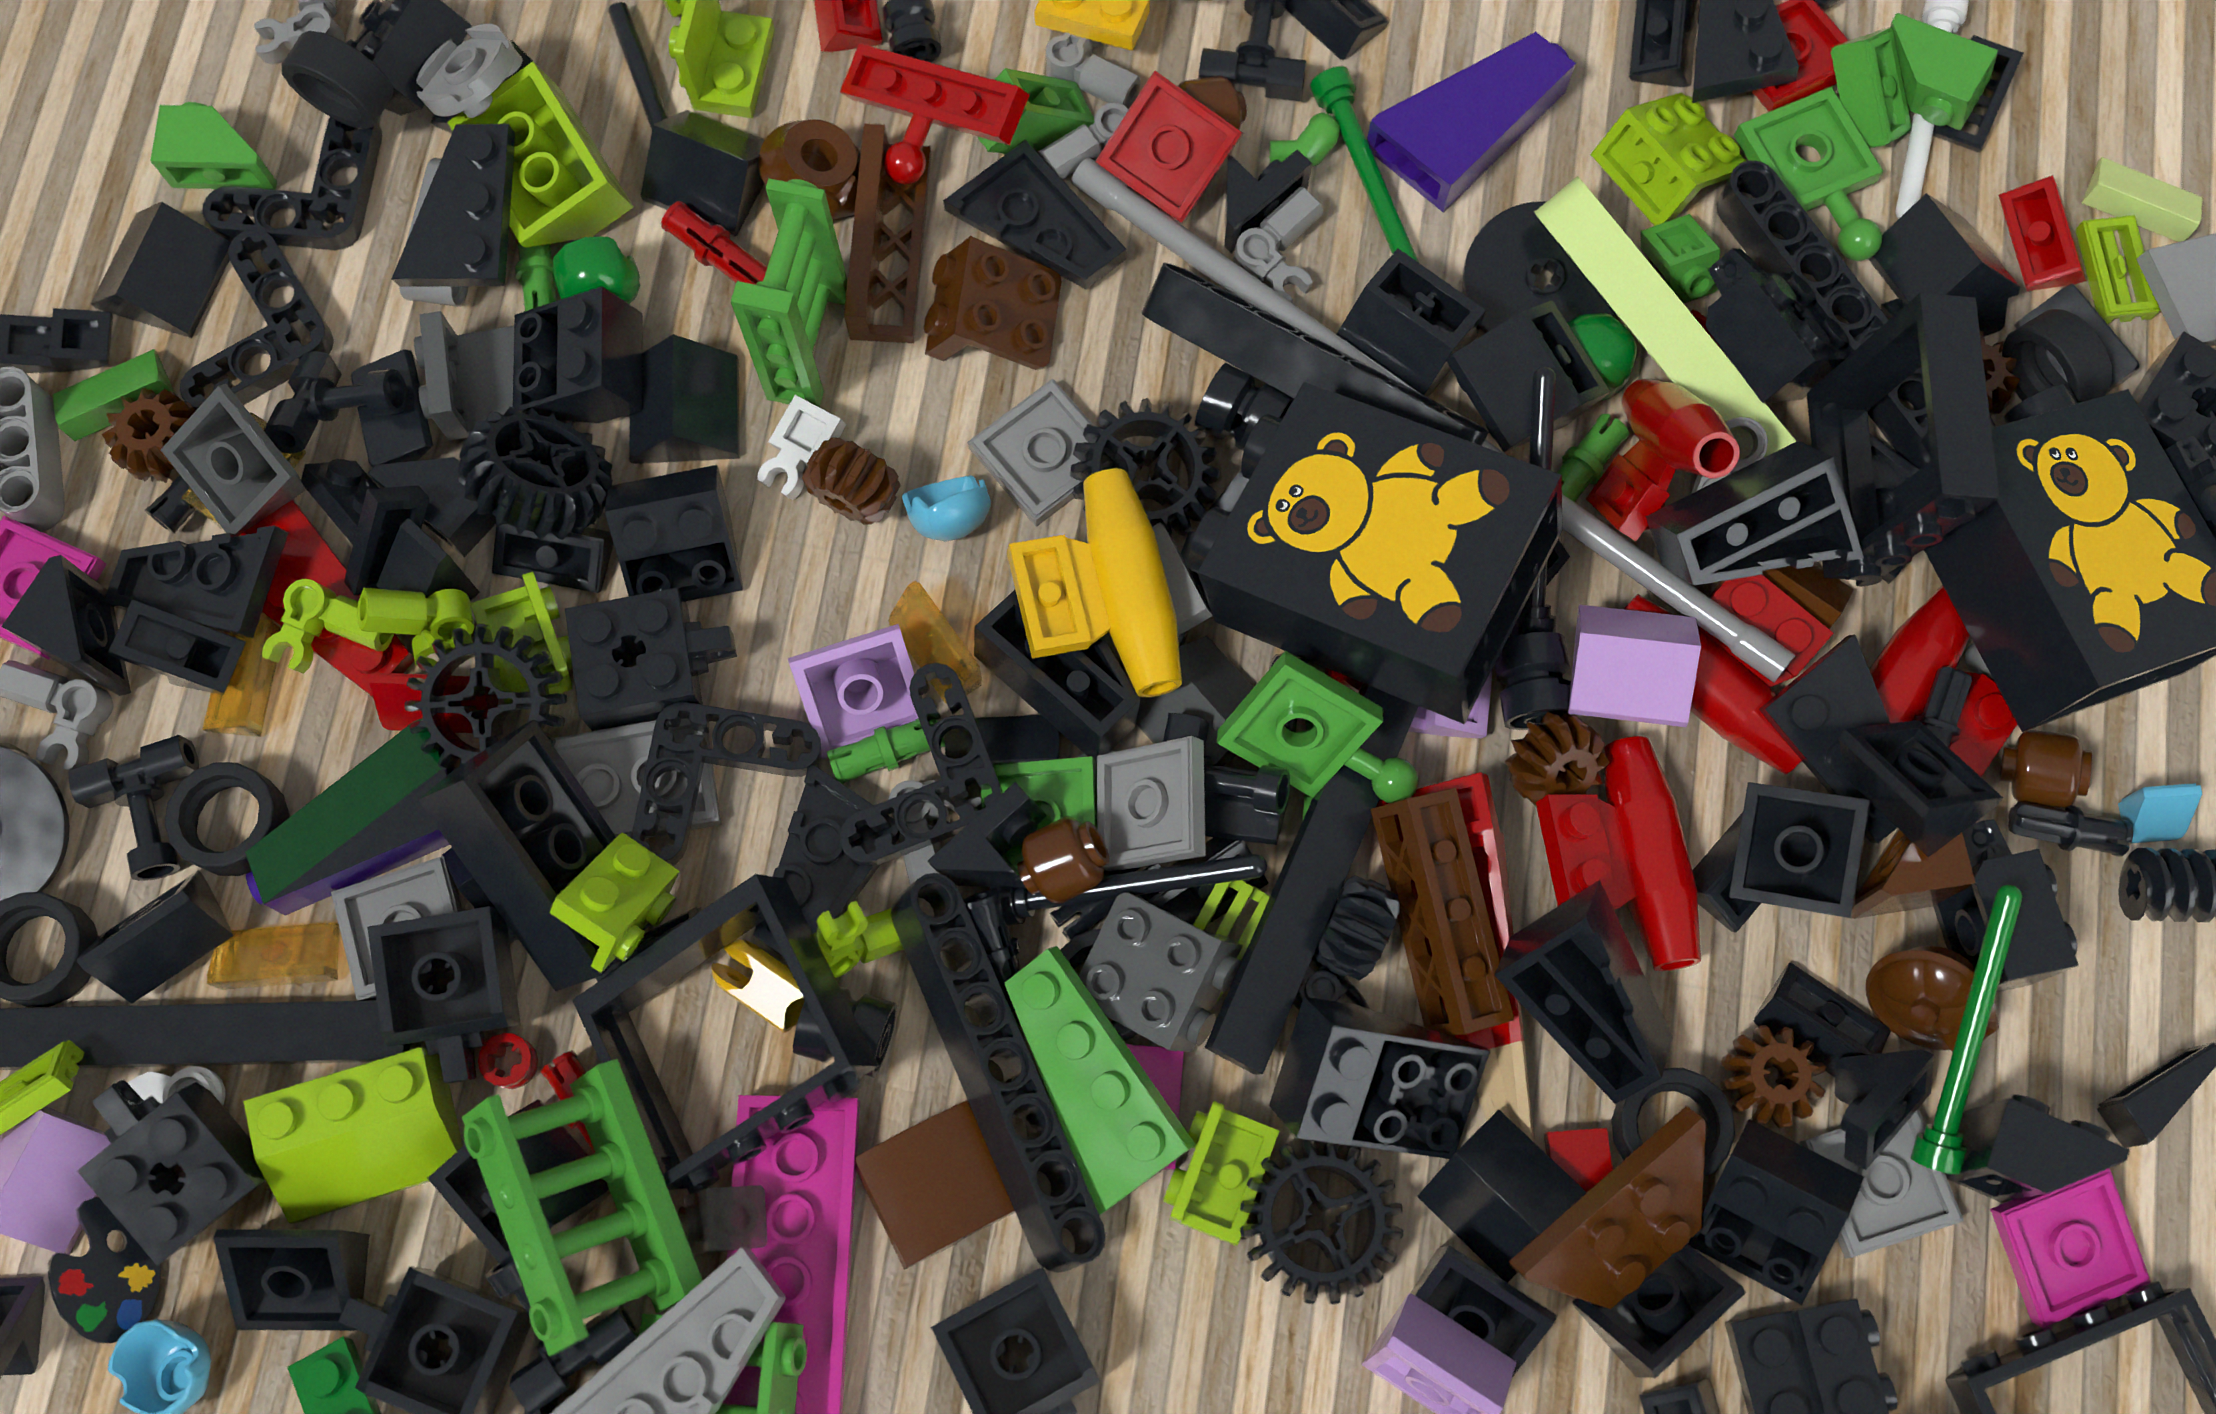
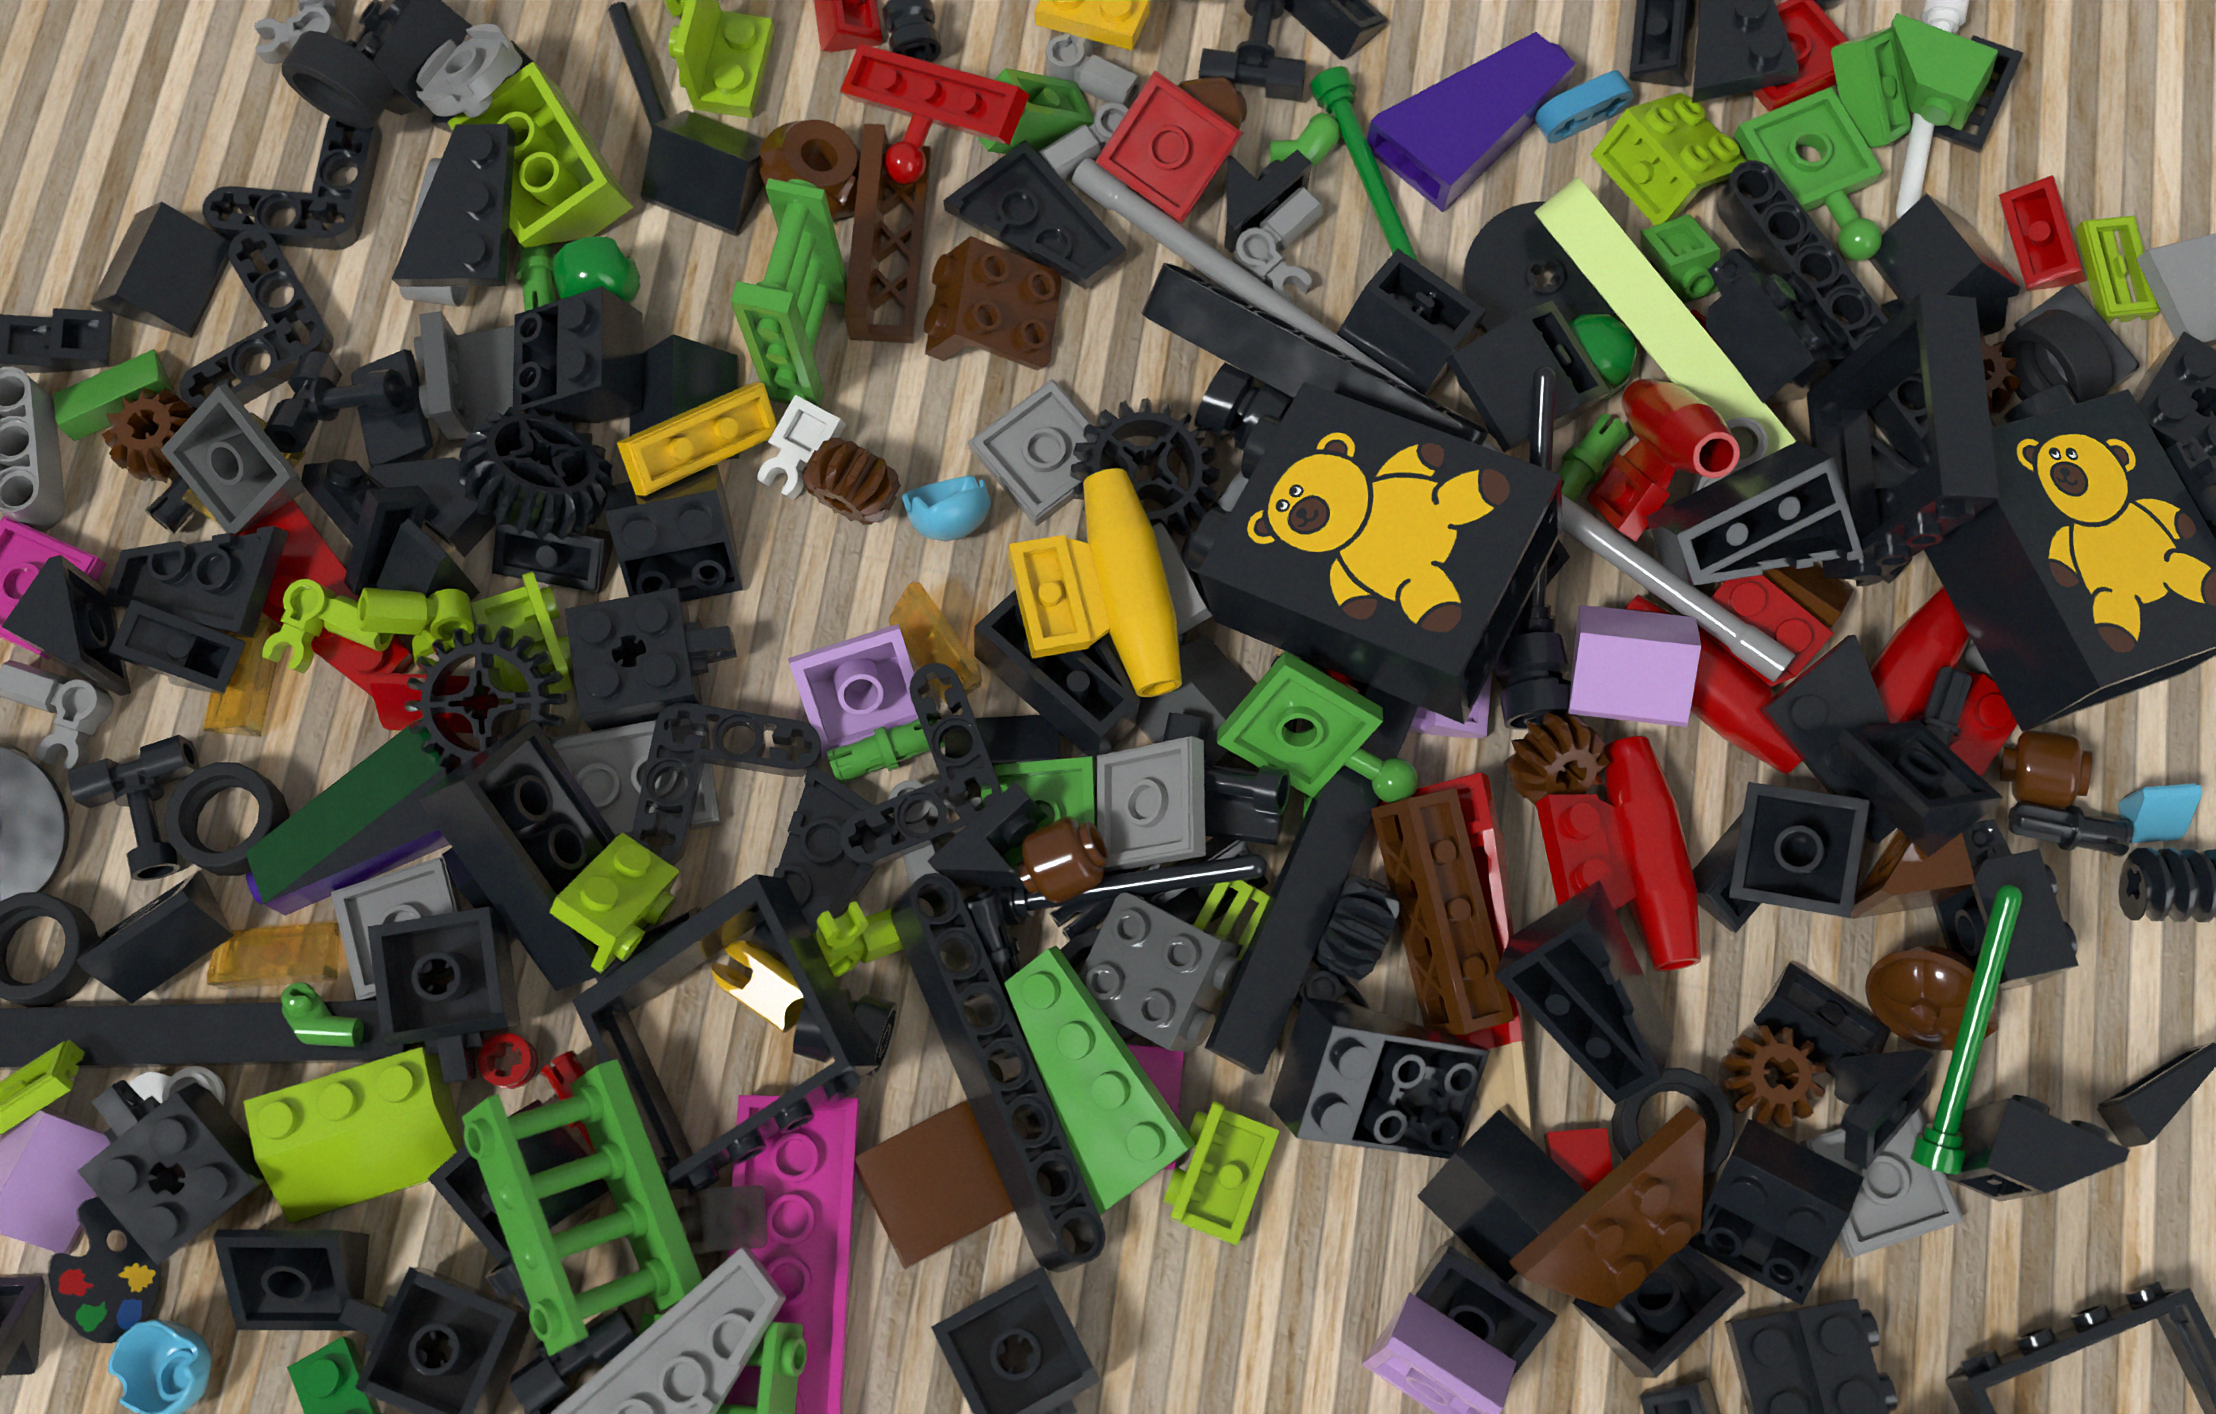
bright green slope [150,102,277,190] -> none
red pin [661,201,767,285] -> none
black gear [1240,1139,1404,1305] -> none
dark pink plate [1990,1168,2151,1328] -> none
yellowish green slope [2082,157,2202,242] -> none
none -> bright green arm [281,982,364,1047]
none -> yellow tile [617,382,778,496]
none -> dark azure beam [1534,70,1634,143]

